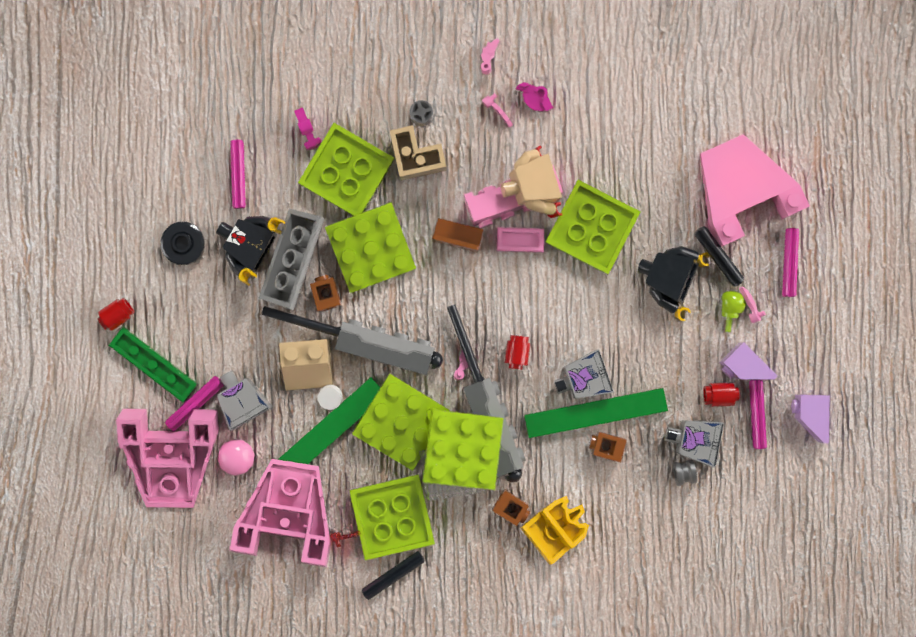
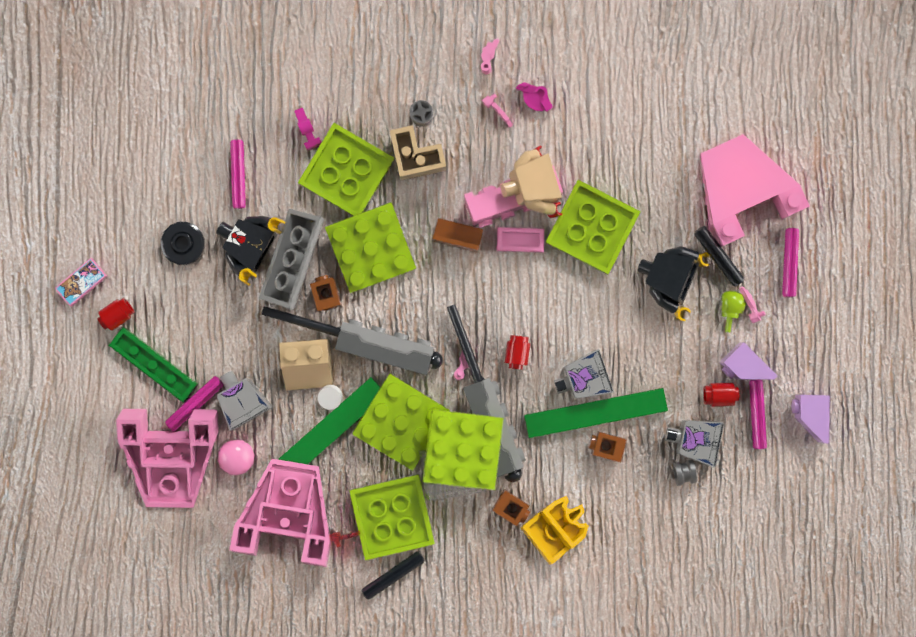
none -> tile [55,258,108,307]

